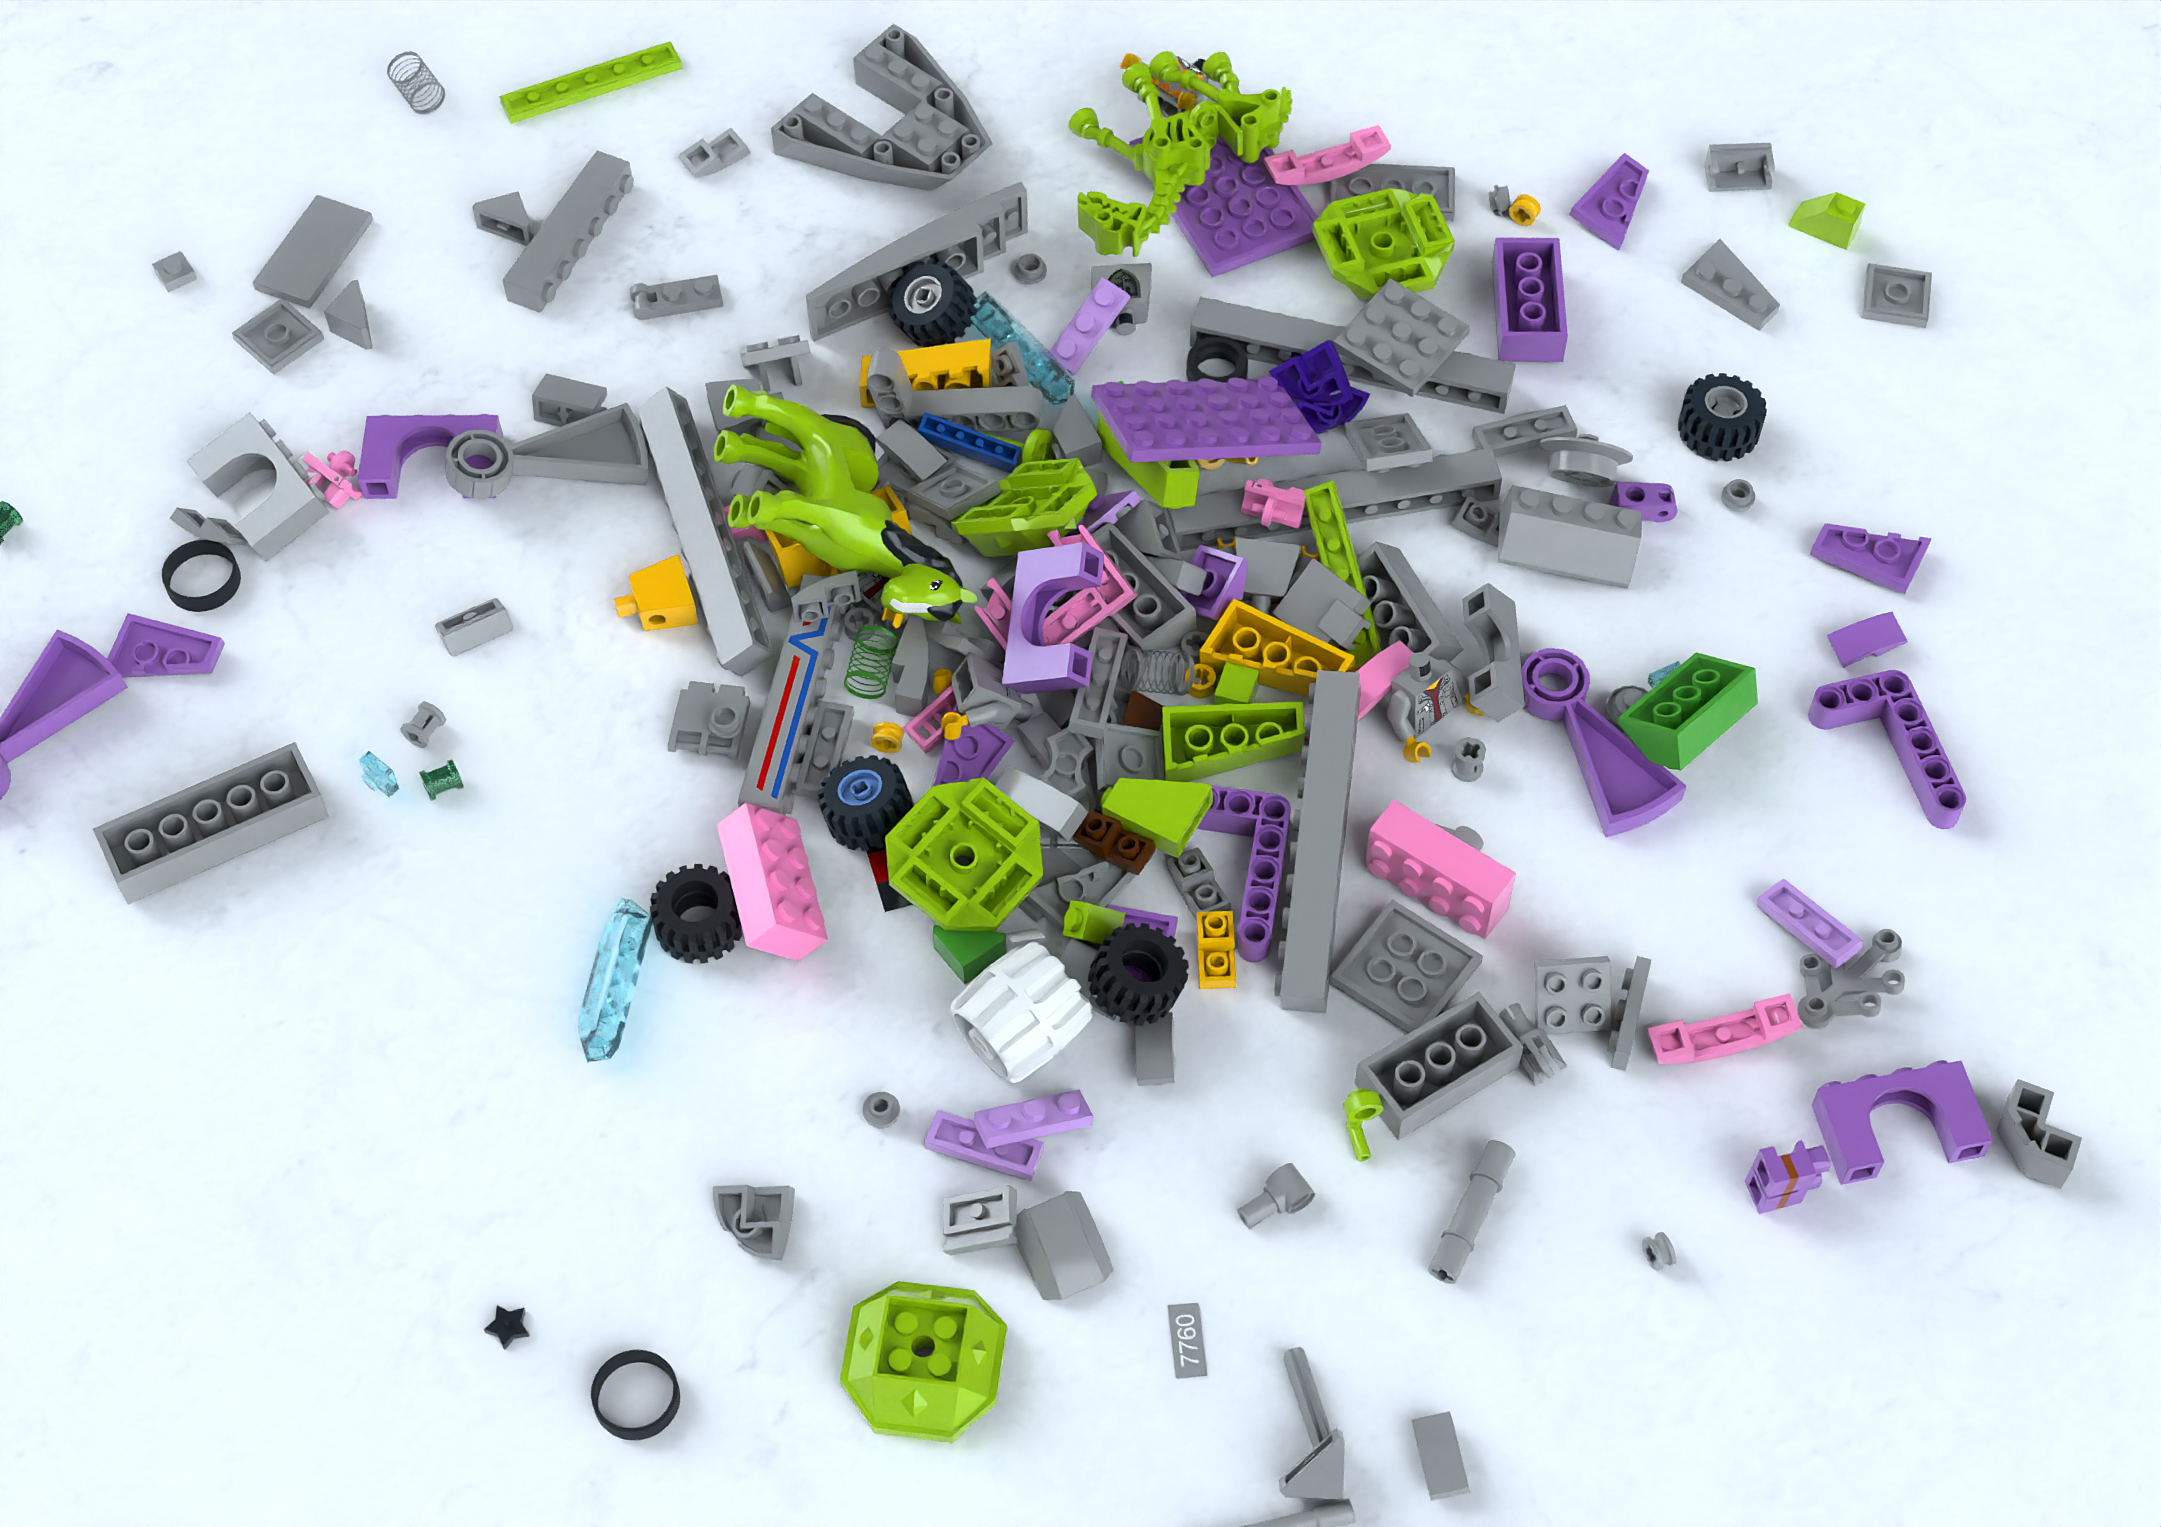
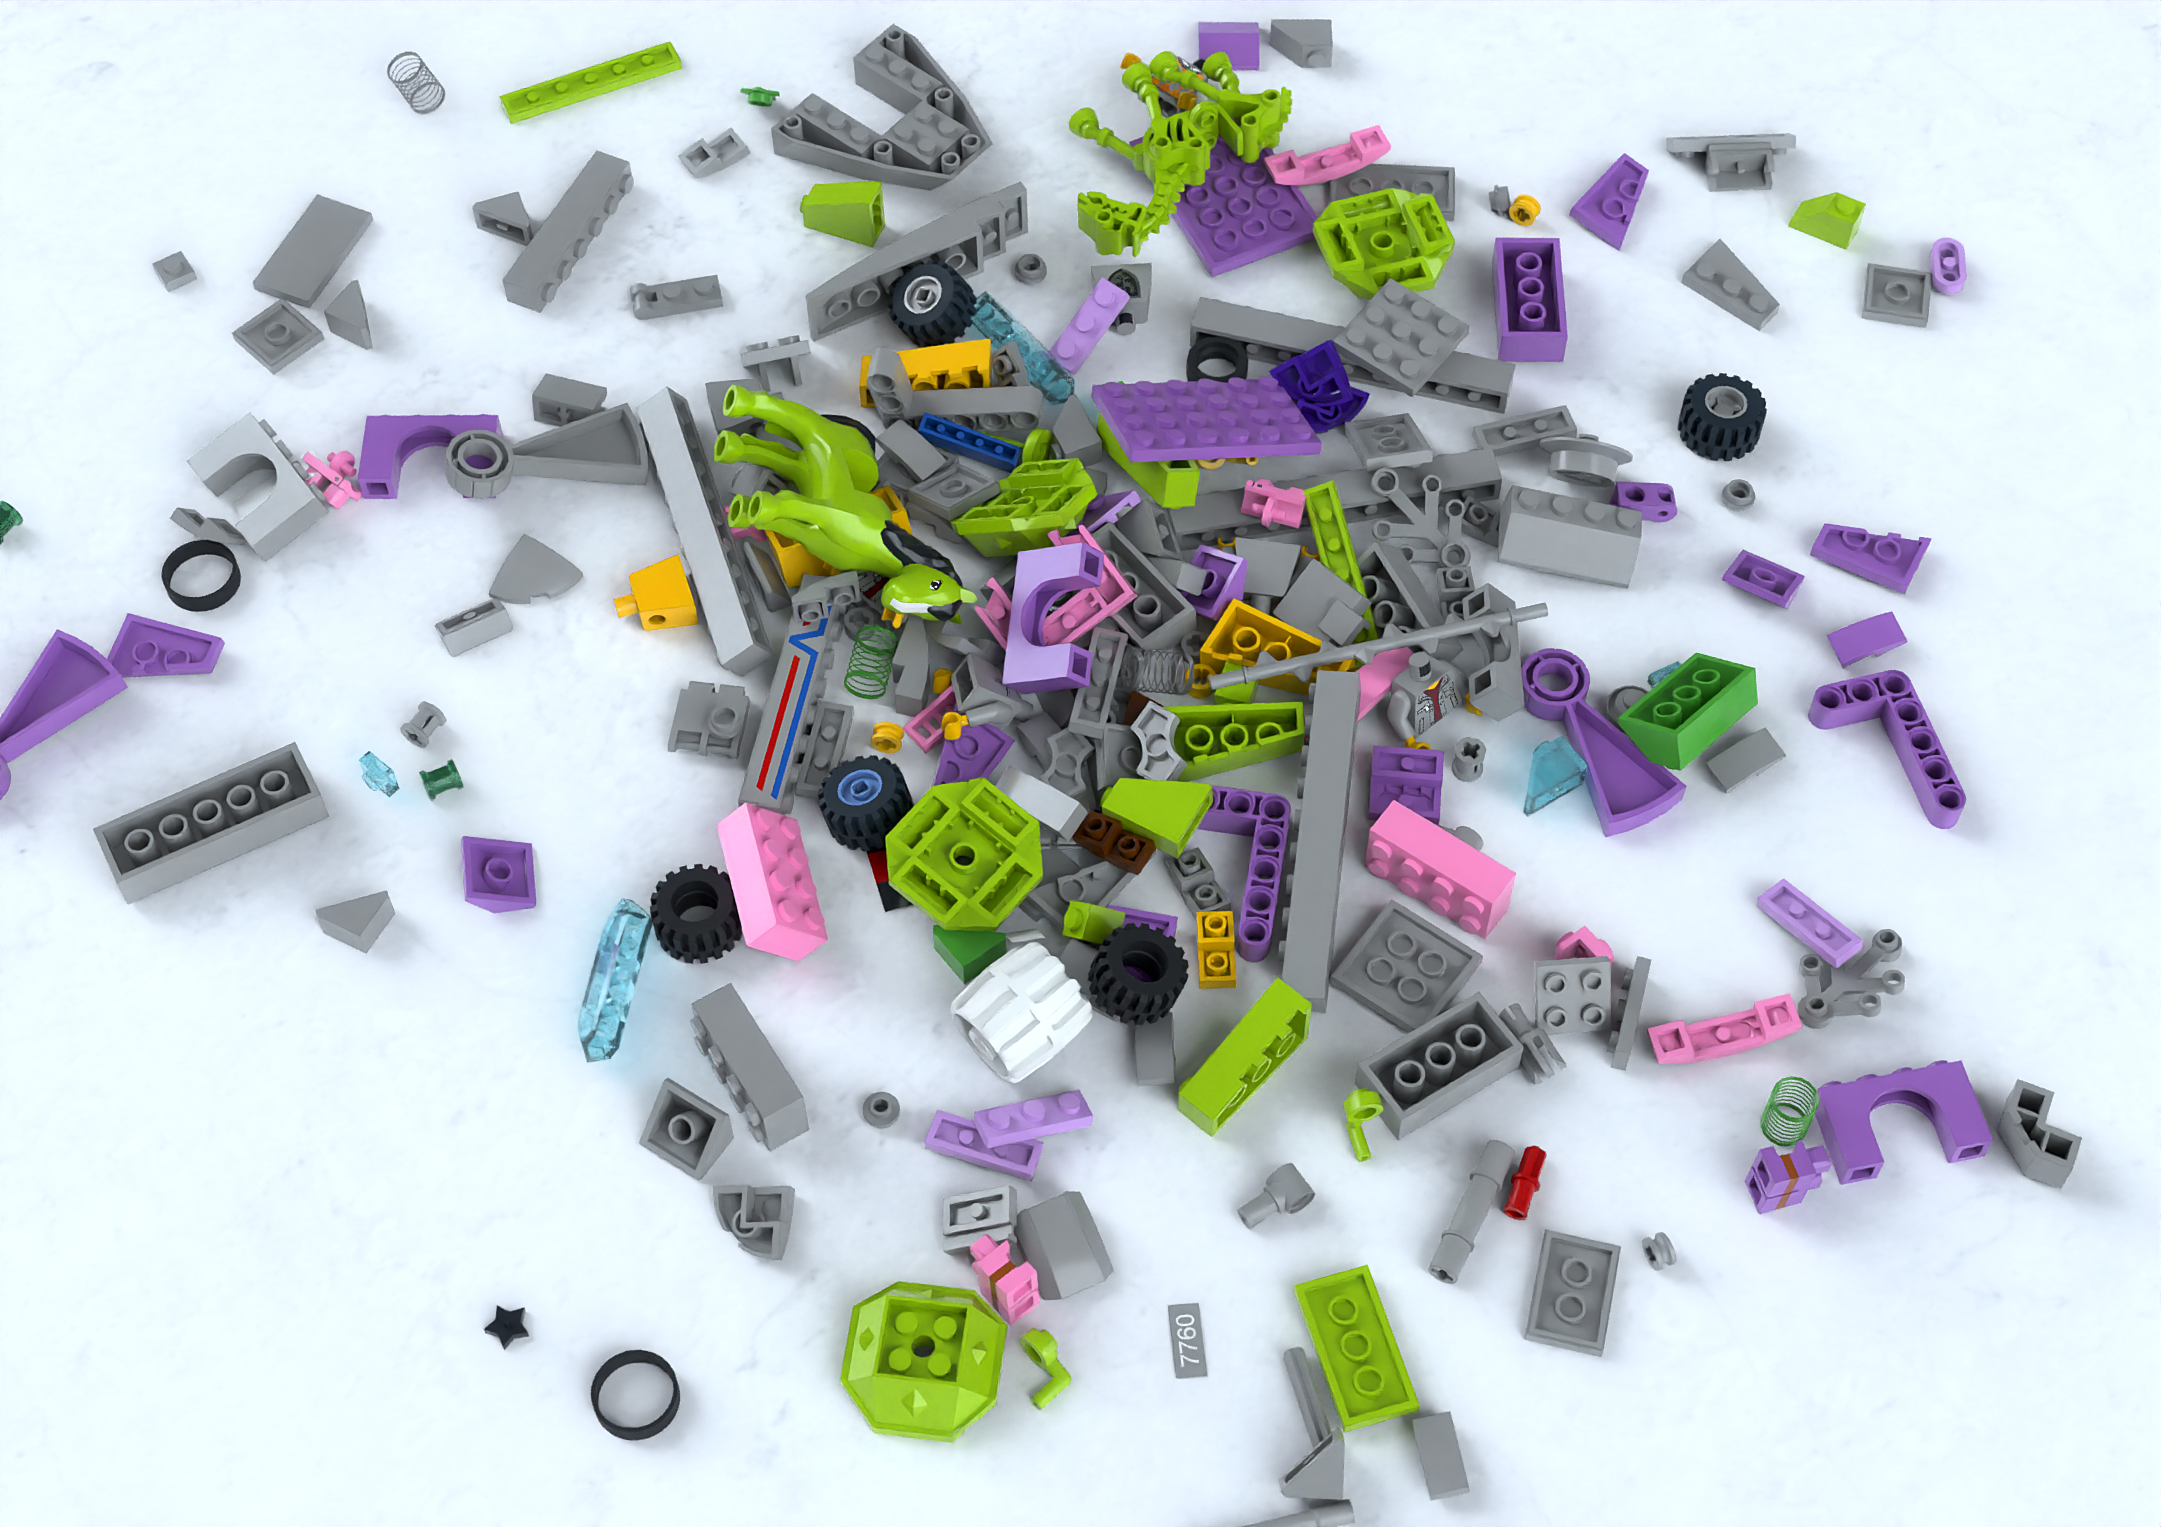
none -> light grey slope [315,890,395,954]
none -> medium lavender slope [461,836,536,913]
none -> light grey brick [489,534,583,604]
none -> light grey slope [639,1078,734,1180]
none -> light grey brick [690,983,809,1151]
none -> bright green plate [740,87,780,107]
none -> lime slope [800,181,885,248]
none -> bright pink hips [970,1234,1040,1326]
none -> lime plate [1019,1328,1071,1410]
none -> light grey tile [1130,701,1187,781]
none -> lime wedge [1178,977,1312,1137]
none -> medium lavender slope [1198,22,1259,70]
none -> light grey plant [1208,603,1548,690]
none -> light grey slope [1270,19,1333,67]
none -> lime plate [1294,1265,1420,1433]
none -> medium lavender slope [1368,745,1444,825]
none -> light grey plant [1371,468,1471,568]
none -> light grey slope [1436,566,1475,635]
none -> red axle [1503,1145,1547,1220]
none -> clear light blue slope [1523,736,1588,817]
none -> light grey tile [1524,1230,1621,1357]
none -> bright pink bracket [1554,926,1614,967]
none -> light grey plate [1666,133,1796,158]
none -> light grey slope [1706,727,1786,793]
none -> medium lavender slope [1722,549,1805,608]
none -> bright green piece [1761,1076,1819,1147]
none -> lavender plate [1930,238,1967,294]

